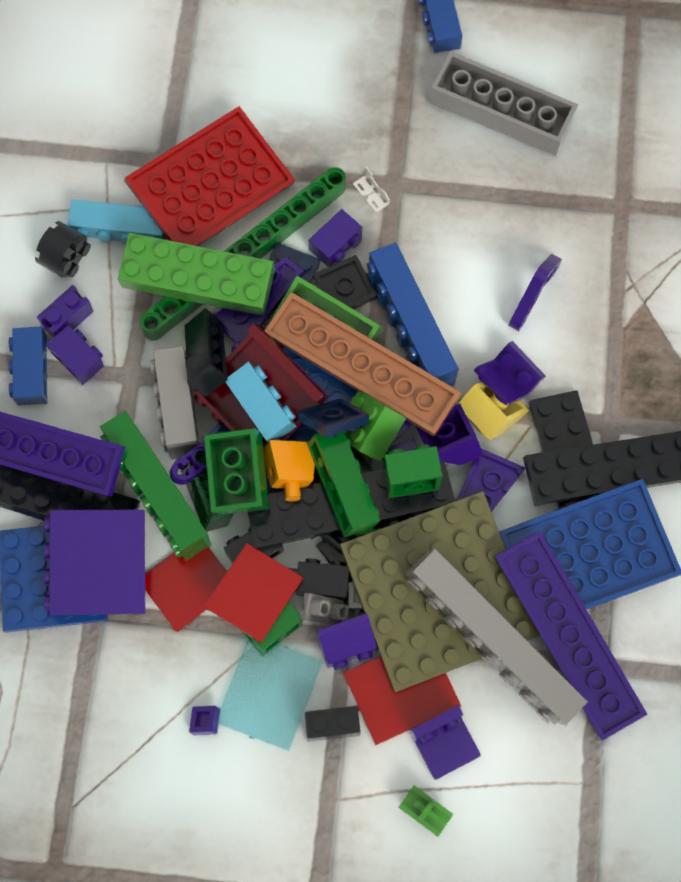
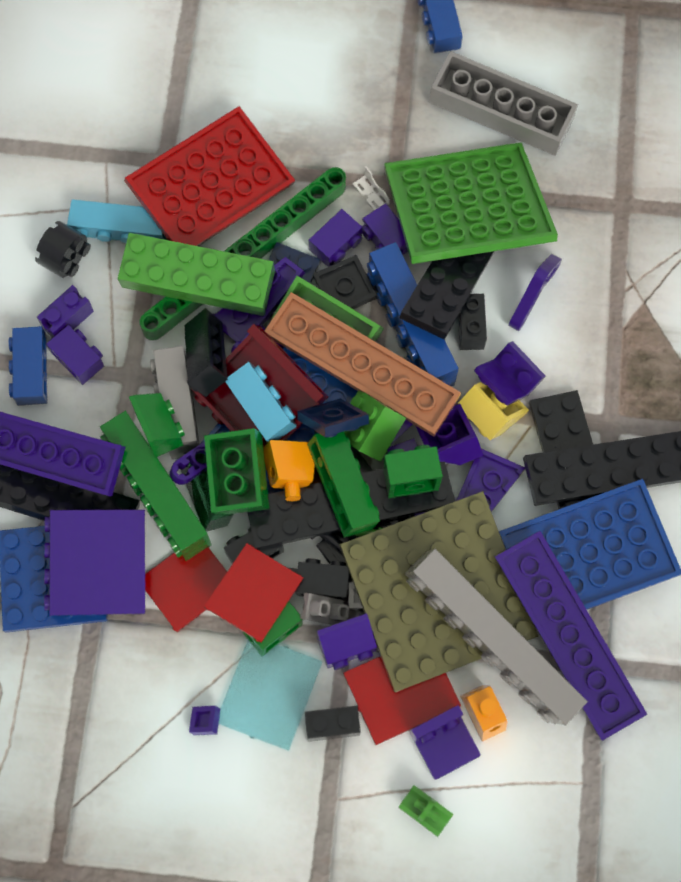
none -> green slope [129,393,185,458]
none -> dark purple brick [362,203,408,255]
none -> bright green plate [384,142,558,264]
none -> black plate [399,251,495,340]
none -> black brick [458,294,487,350]
none -> light orange torso [460,685,507,742]

